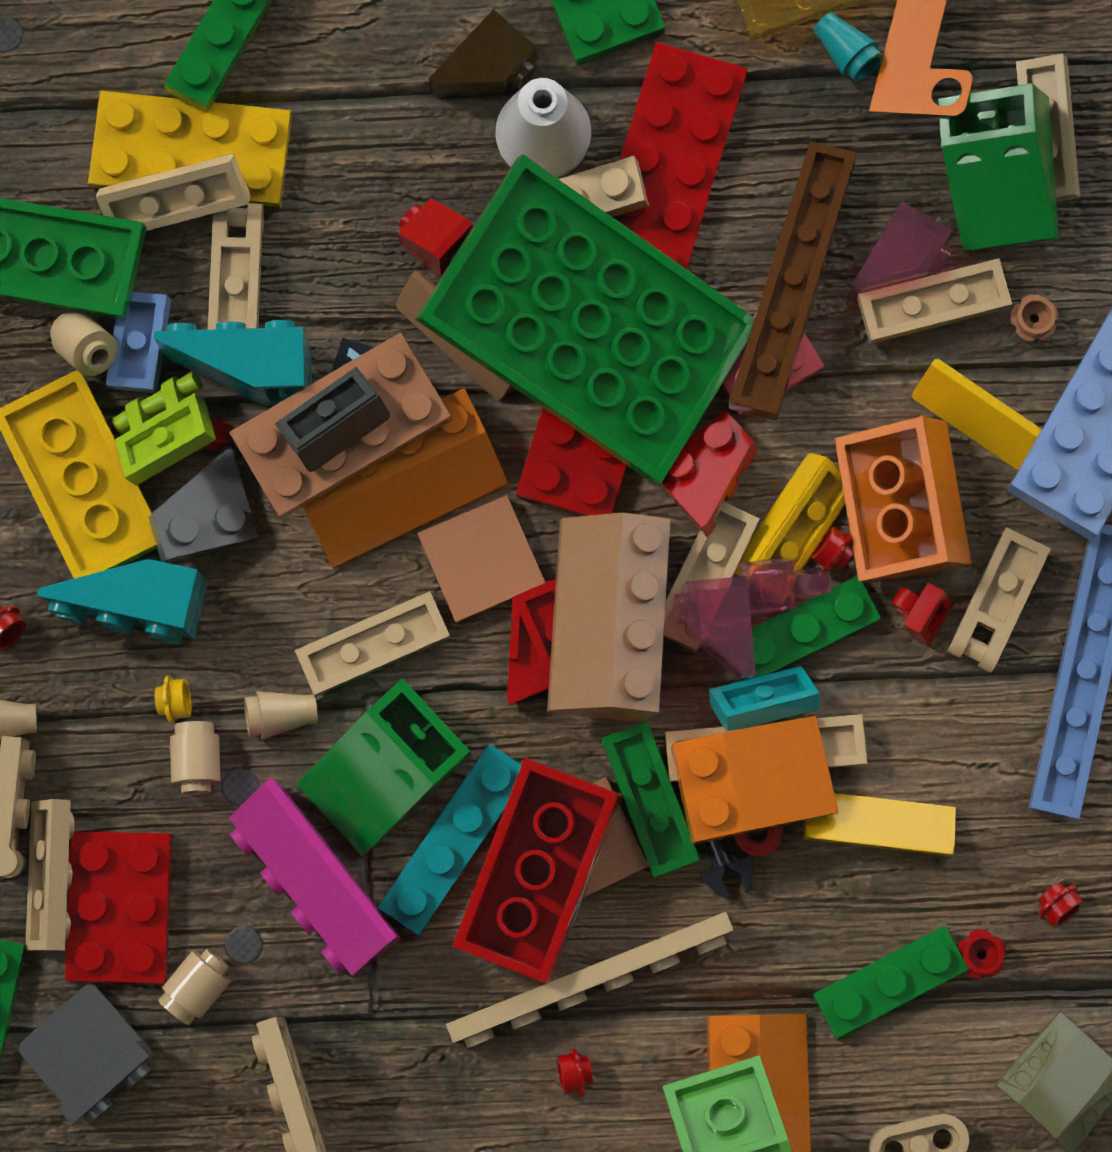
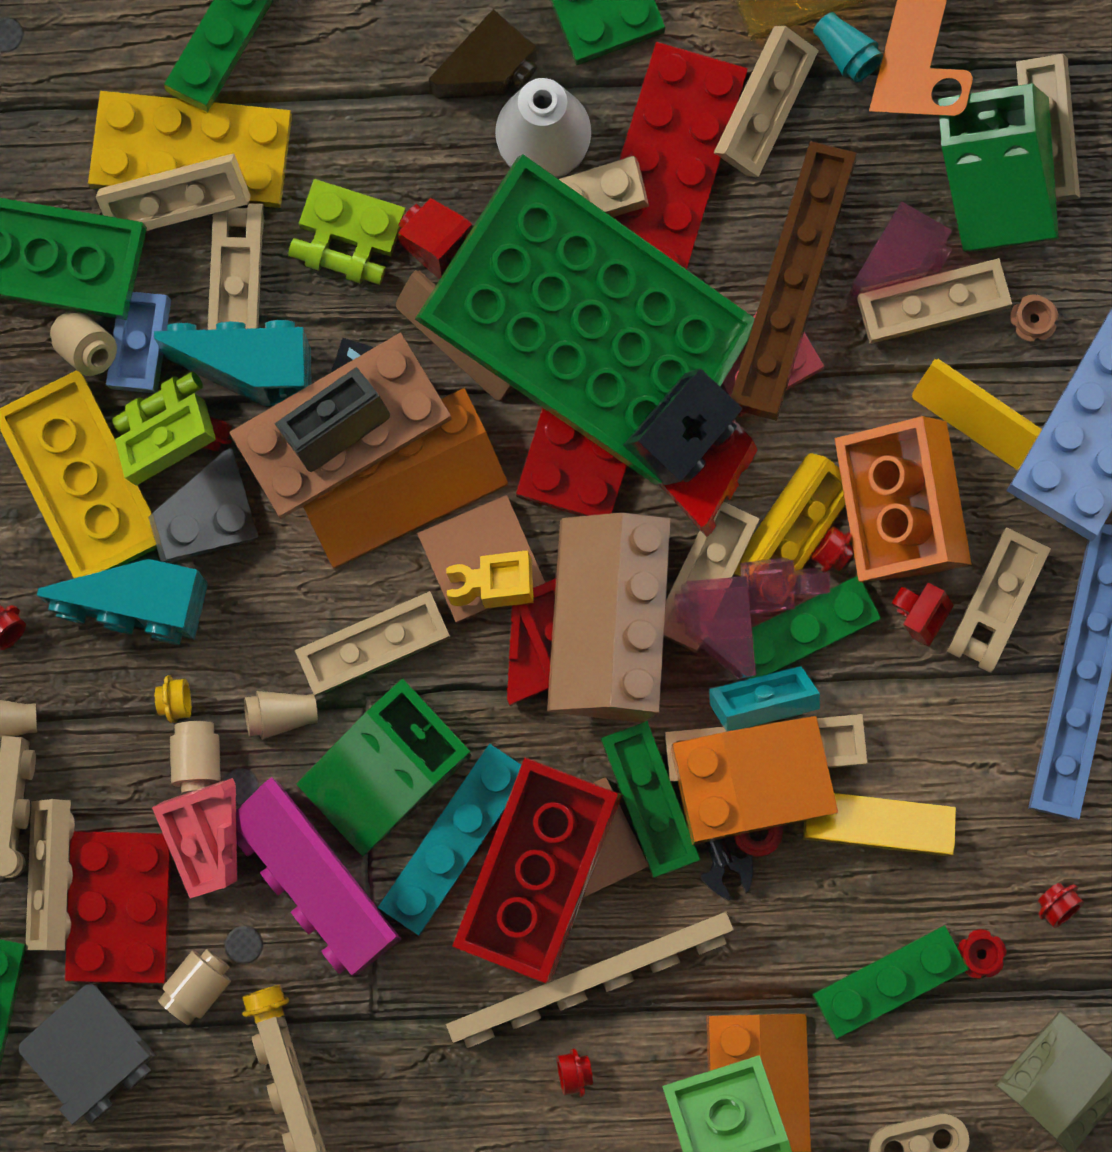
none -> coral wing [152,778,237,899]
none -> yellow plate [242,984,289,1023]
none -> lime plate [288,179,406,285]
none -> yellow plate [446,550,534,609]
none -> black brick [623,368,743,485]
none -> tan plate [714,26,819,177]

